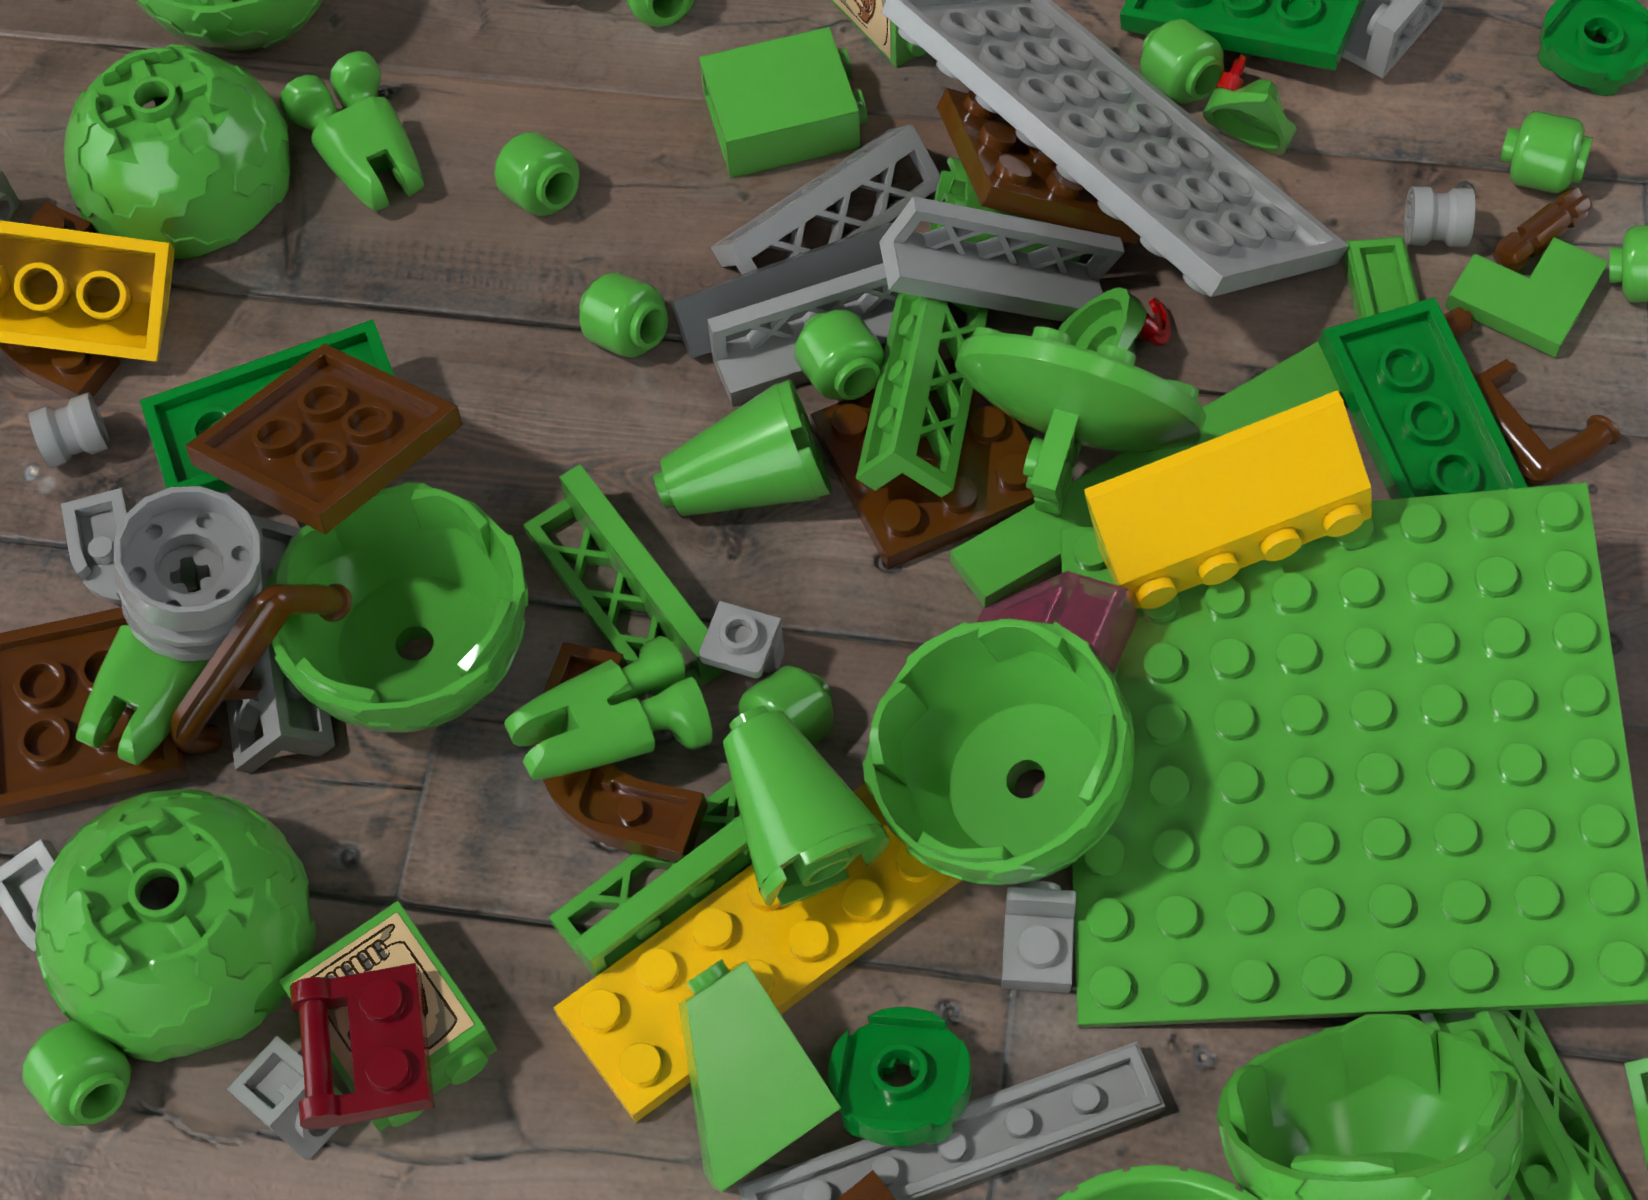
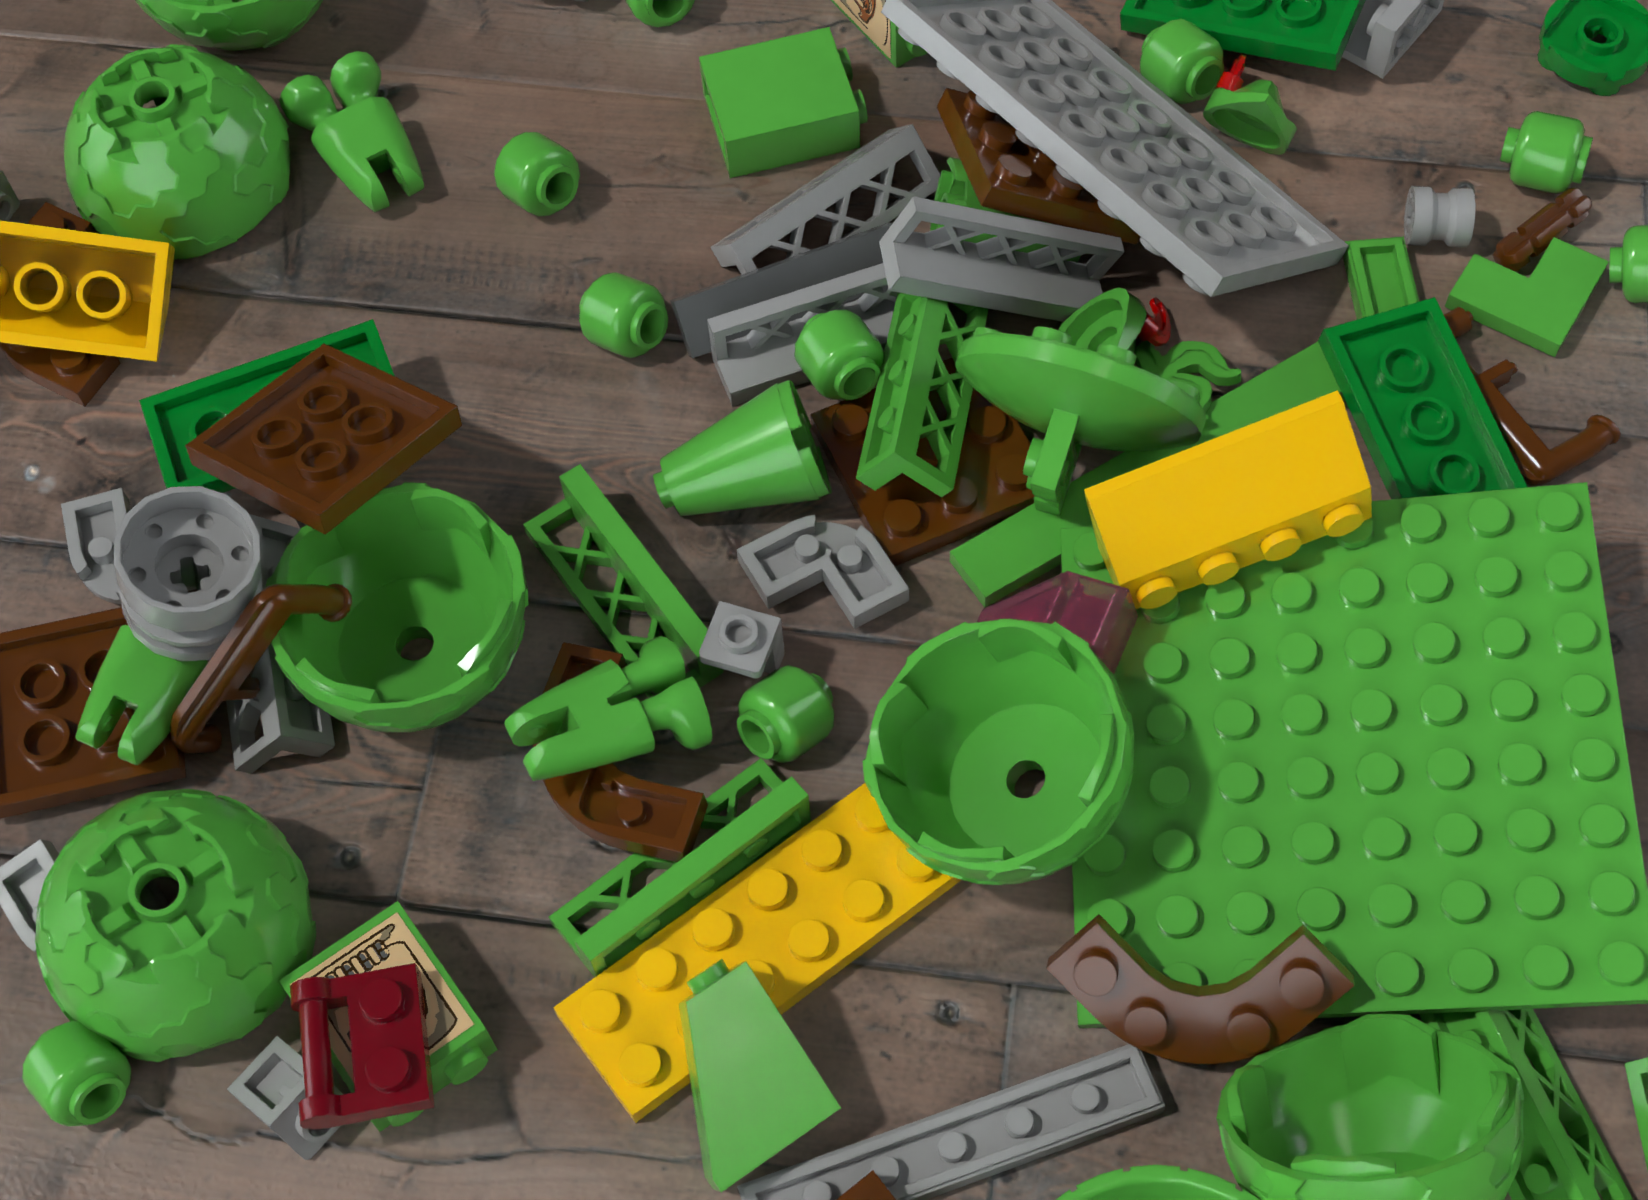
light grey wheel [28,392,111,469] -> none
bright green cone [723,706,890,906] -> none
green plate [828,1007,973,1147] -> none
light grey bracket [1001,881,1076,993] -> none
none -> light grey plate [736,515,909,629]
none -> reddish brown plate [1046,914,1354,1064]
none -> bright green piece [1135,341,1241,428]

